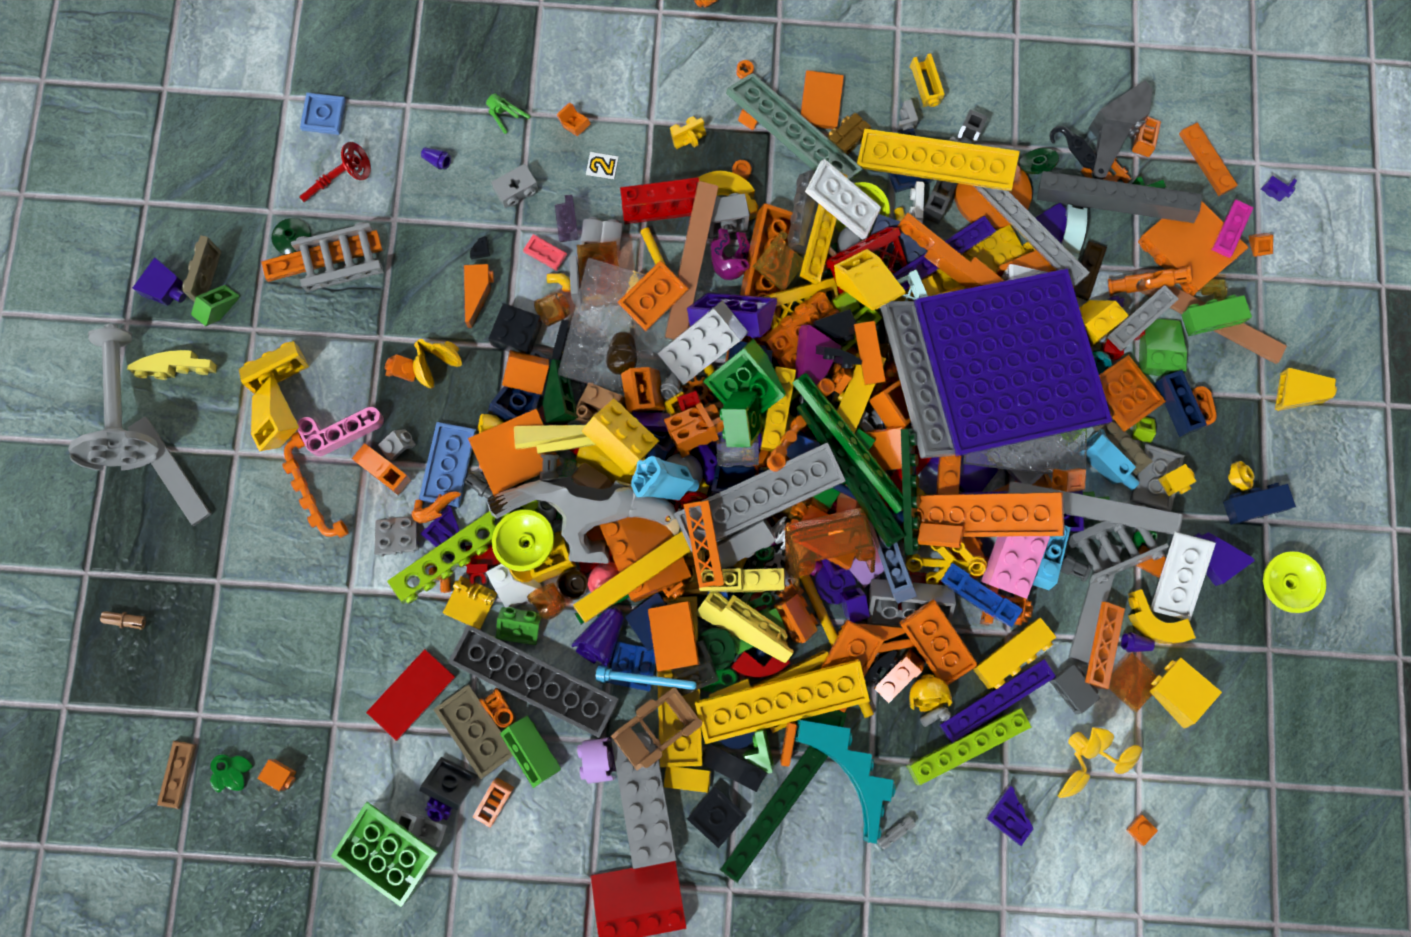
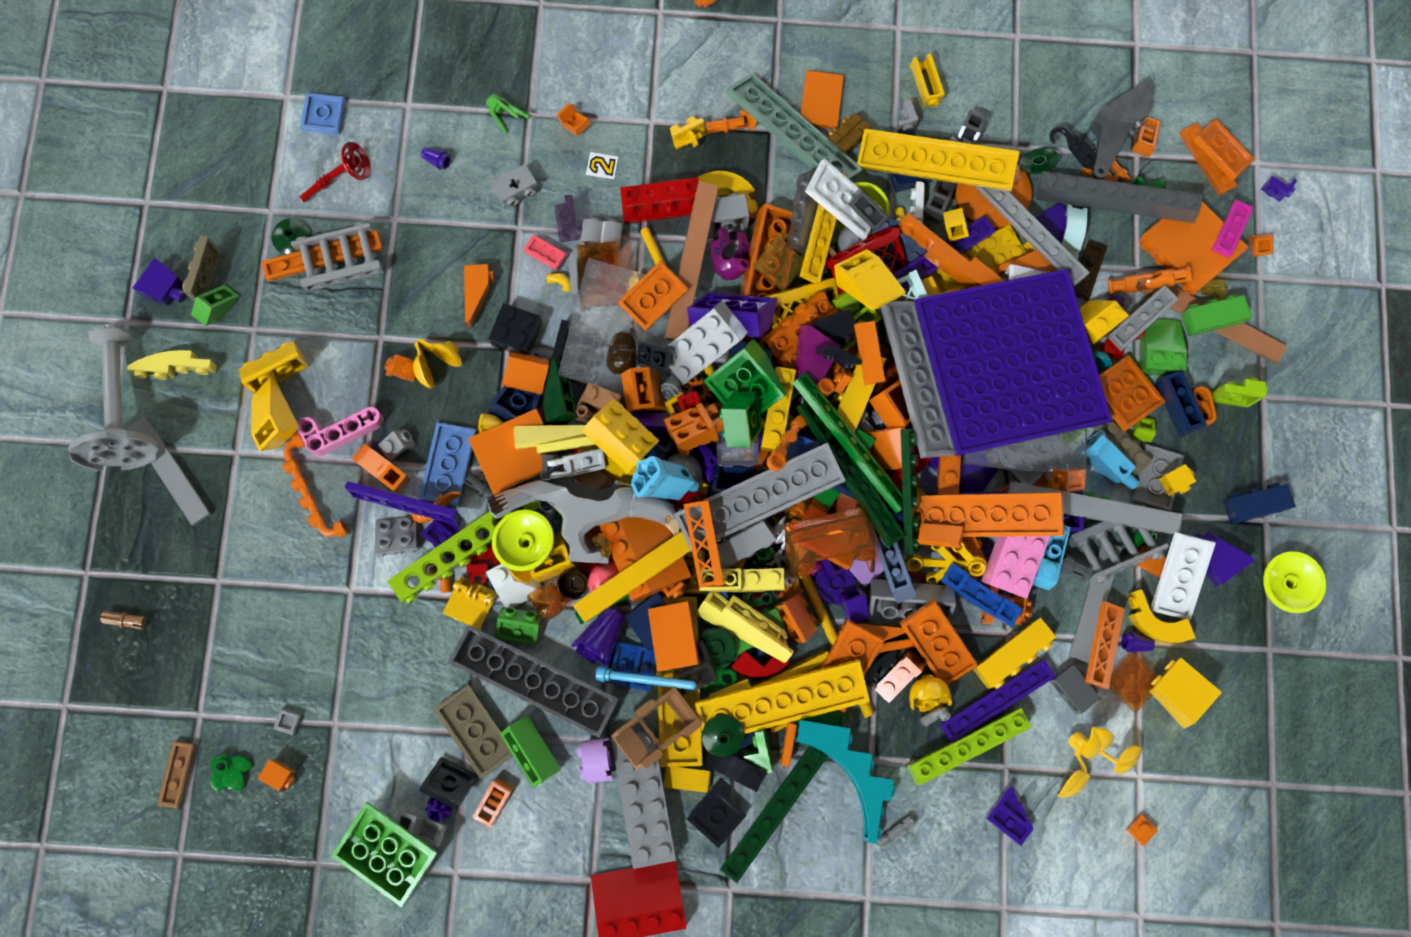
red tile [366,649,456,741] -> none
black tile [470,236,490,260] -> none
orange piece [480,688,516,729] -> none
clear orange helmet [534,292,570,327] -> none
orange tile [732,160,751,180] -> none
orange bush [736,60,754,79] -> none
yellow plate [1228,461,1254,491] -> none
yellow slope [1275,368,1337,411] -> none
none -> light grey tile [273,709,302,735]
none -> dark purple tile [345,481,463,525]
none -> white hinge [547,448,606,479]
none -> clear yellow arm [592,533,613,557]
none -> black slope [637,342,671,371]
none -> dark green dish [702,715,744,757]
none -> orange pin [706,116,745,134]
none -> dark grey slope [848,188,889,231]
none -> yellow brick [943,208,969,241]
none -> orange tile [1192,118,1255,181]
none -> lime plate [1211,377,1268,408]

